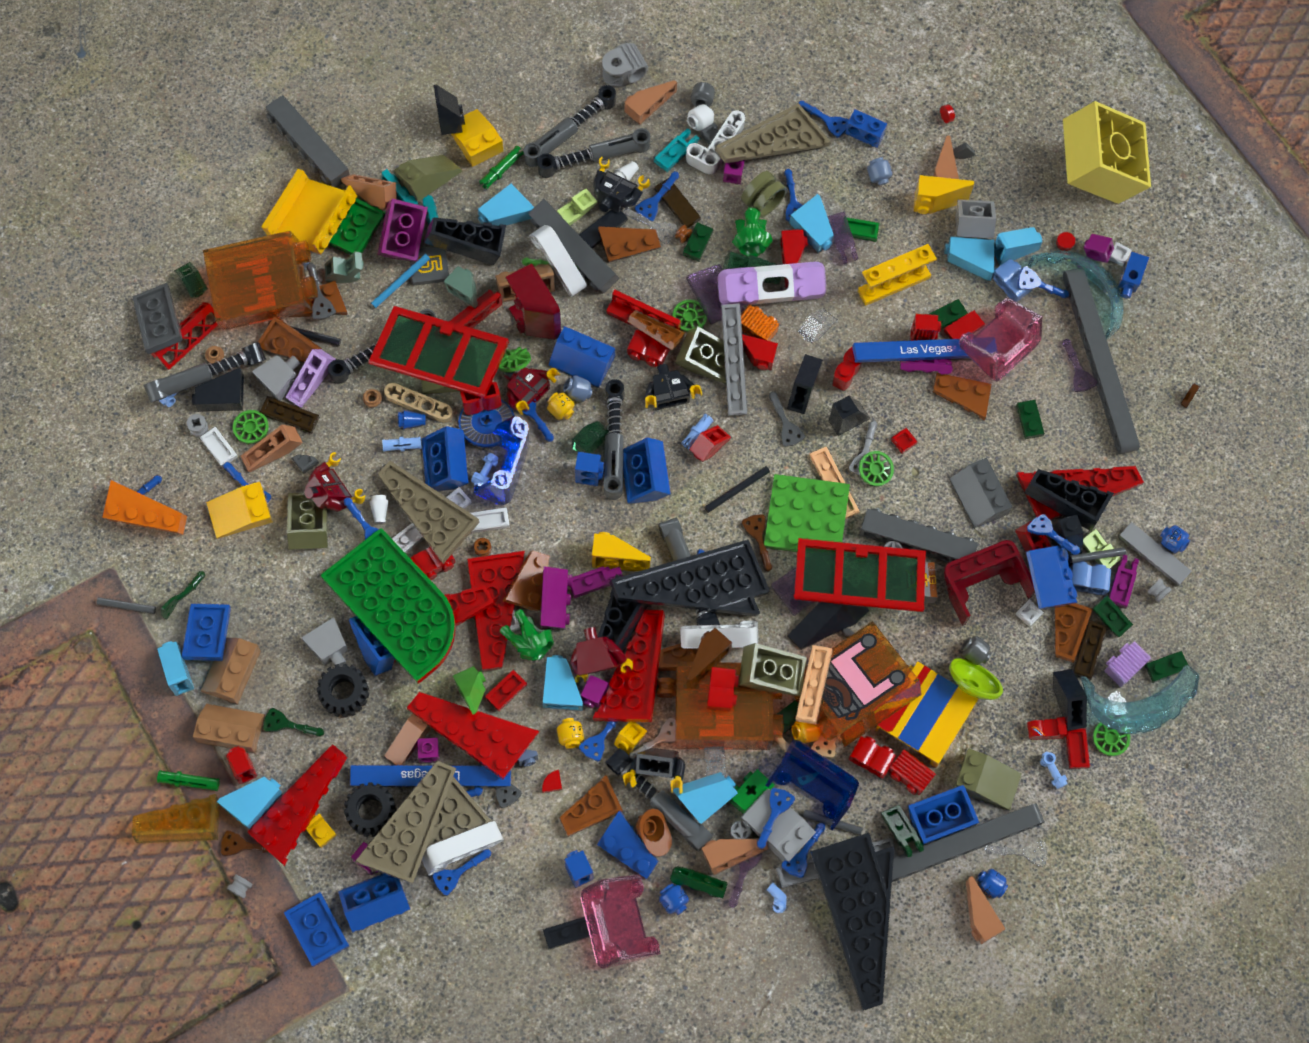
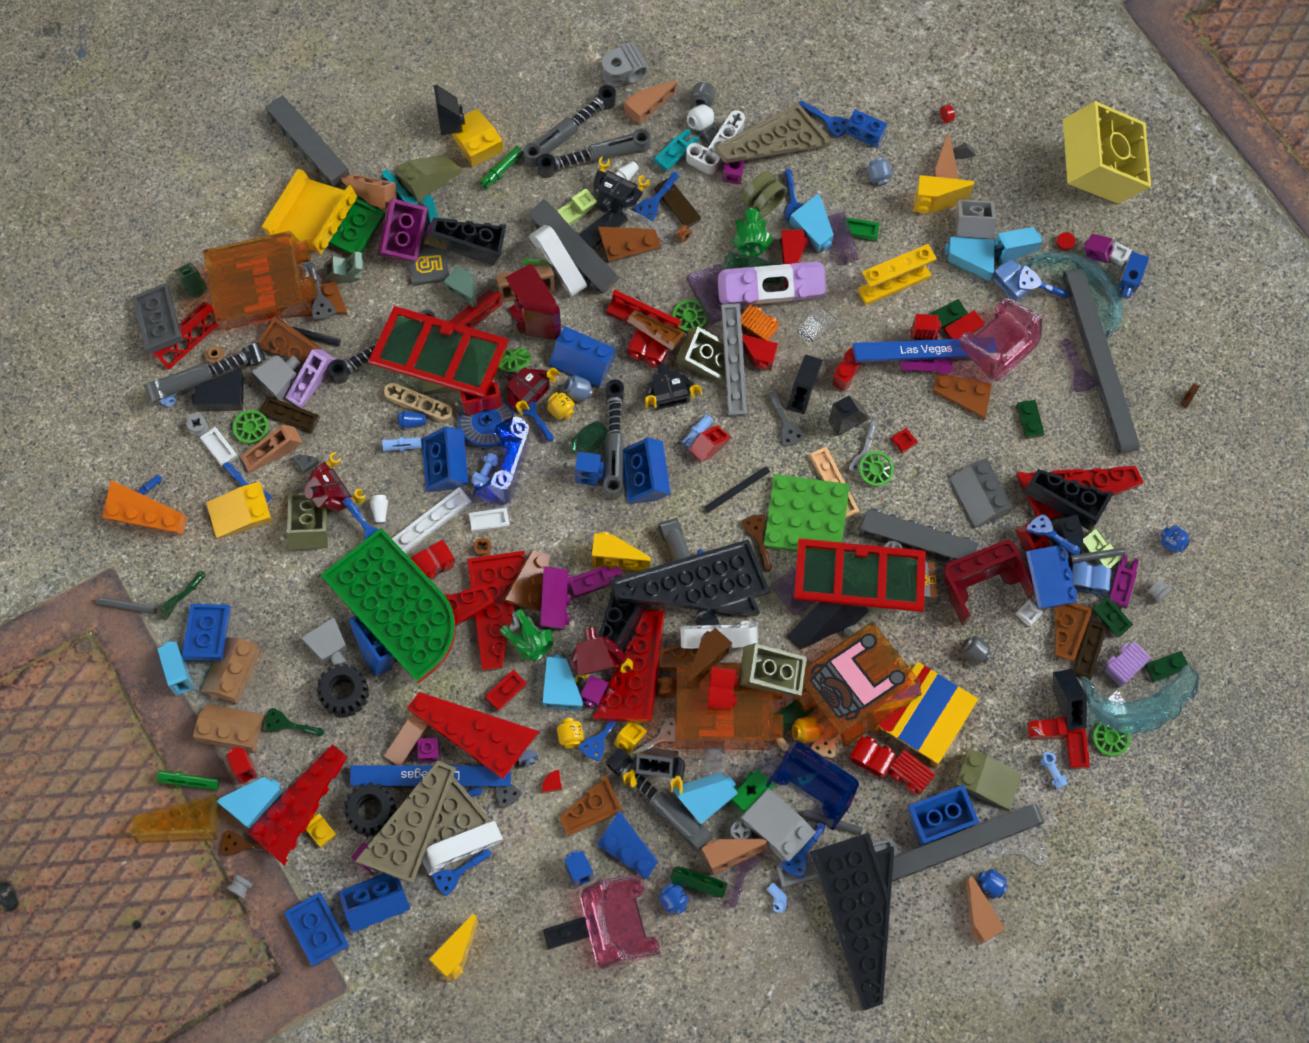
medium nougat plate [363,389,382,408] -> none
dark azure bar [371,254,430,308] -> none
dark tan wing [378,461,480,564] -> none
bright green slope [453,666,486,714] -> none
medium azure slope [478,184,534,226] -> none
dark orange piece [635,809,672,857] -> none
dark green plate [683,222,714,262] -> none
blue piece [757,788,795,849] -> none
light nougat tile [795,645,832,724] -> none
hinge [881,805,924,857] -> none
lime dish [949,658,1003,700] -> none
light grey tile [1119,522,1192,586] -> none
none -> yellow slope [429,913,479,982]

